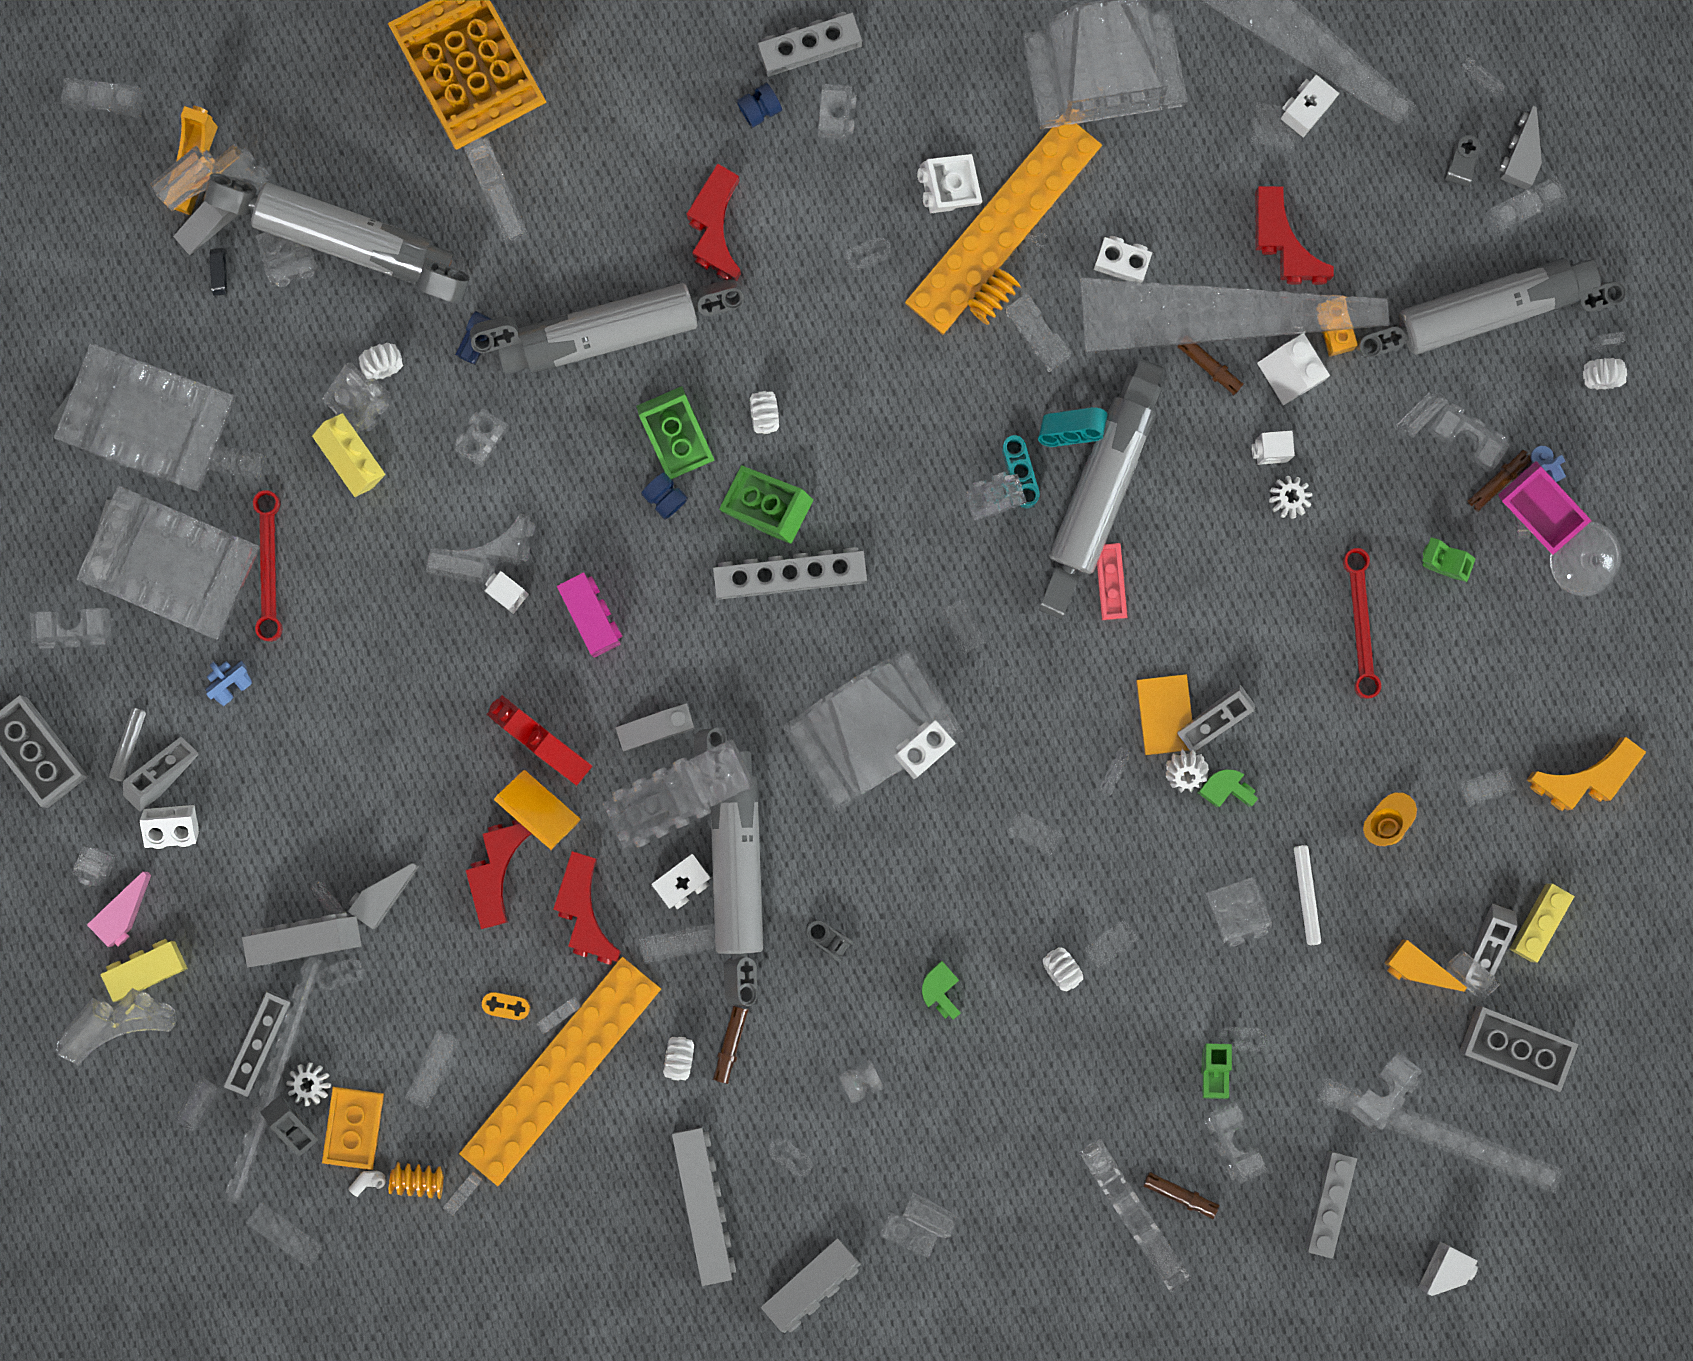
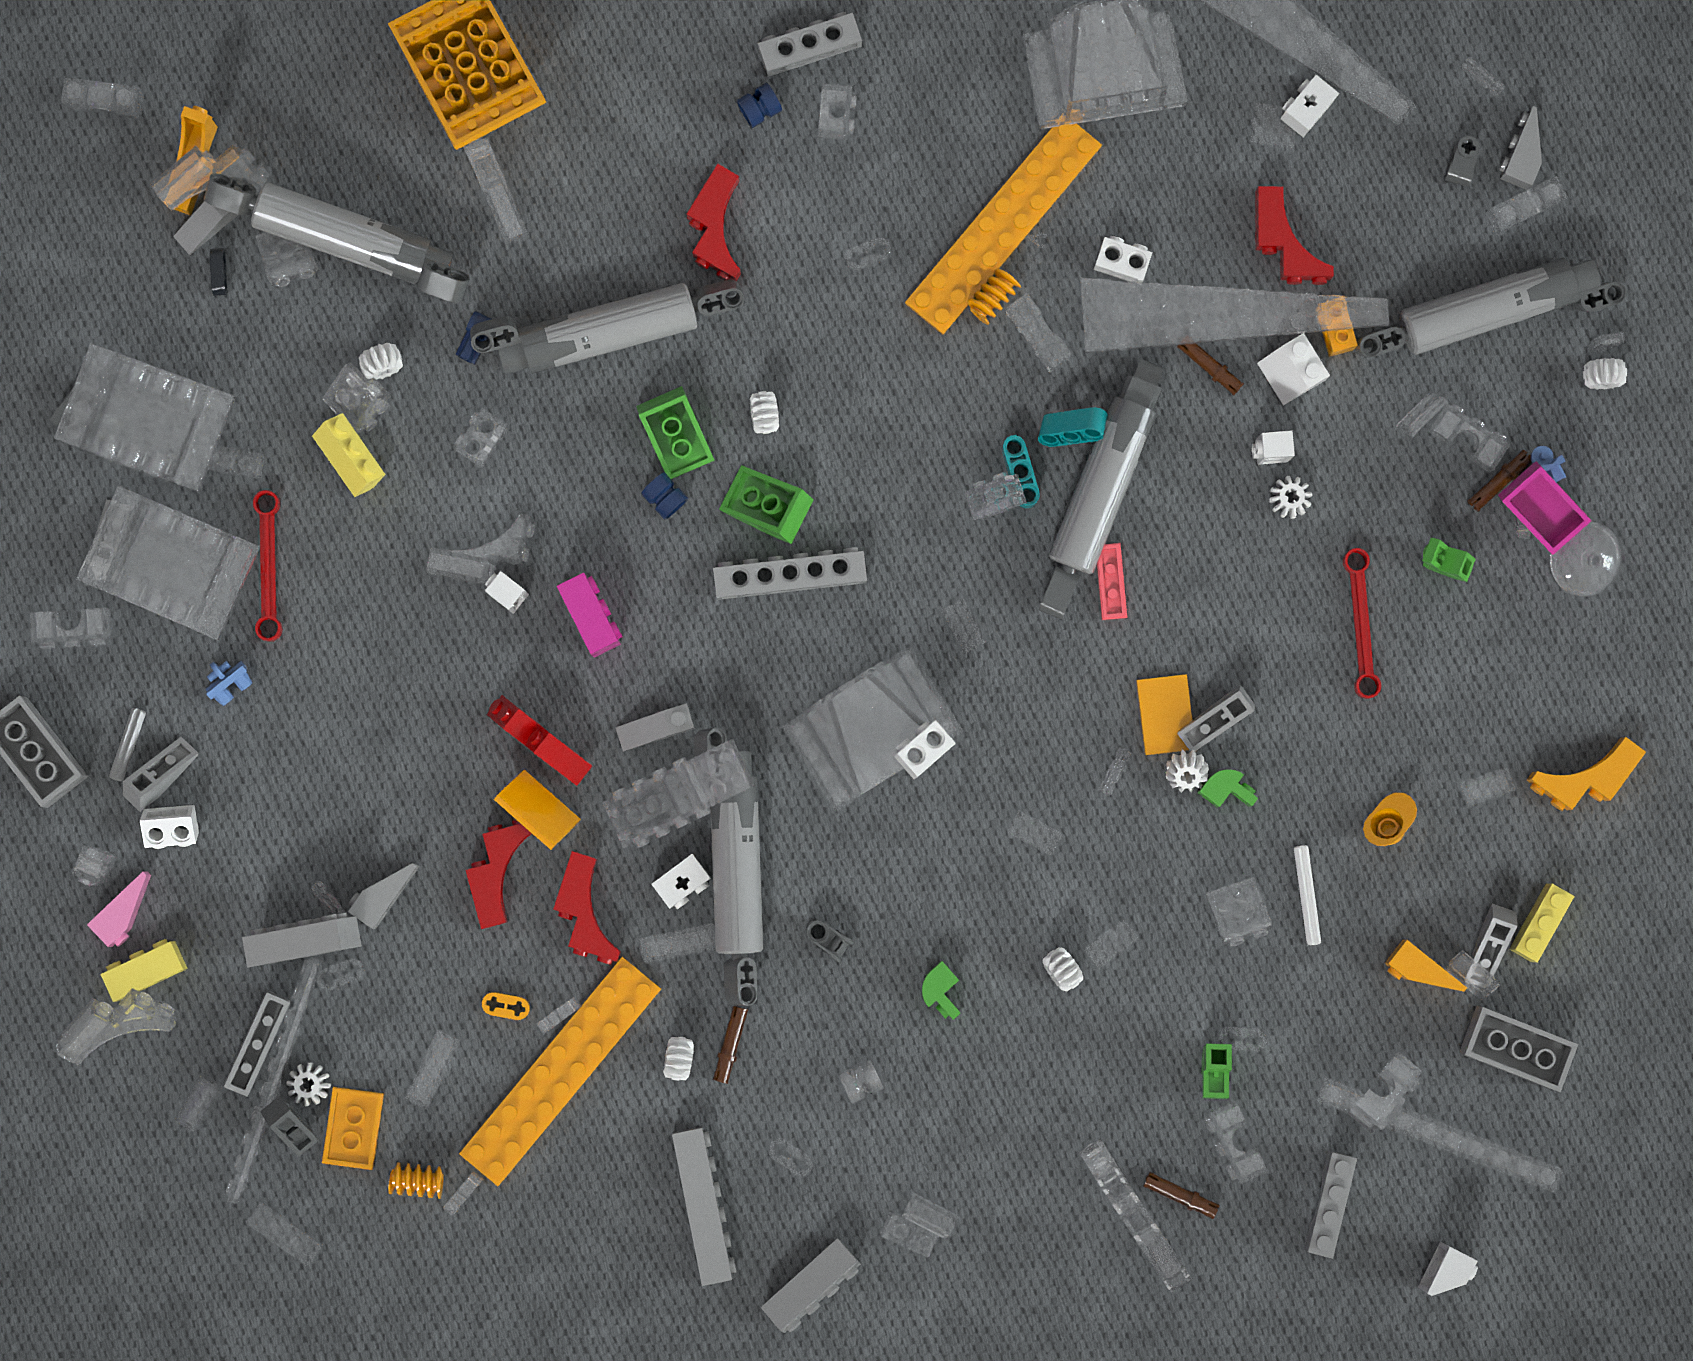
white arm [348,1171,386,1197] -> none
white plate [917,154,982,213] -> none

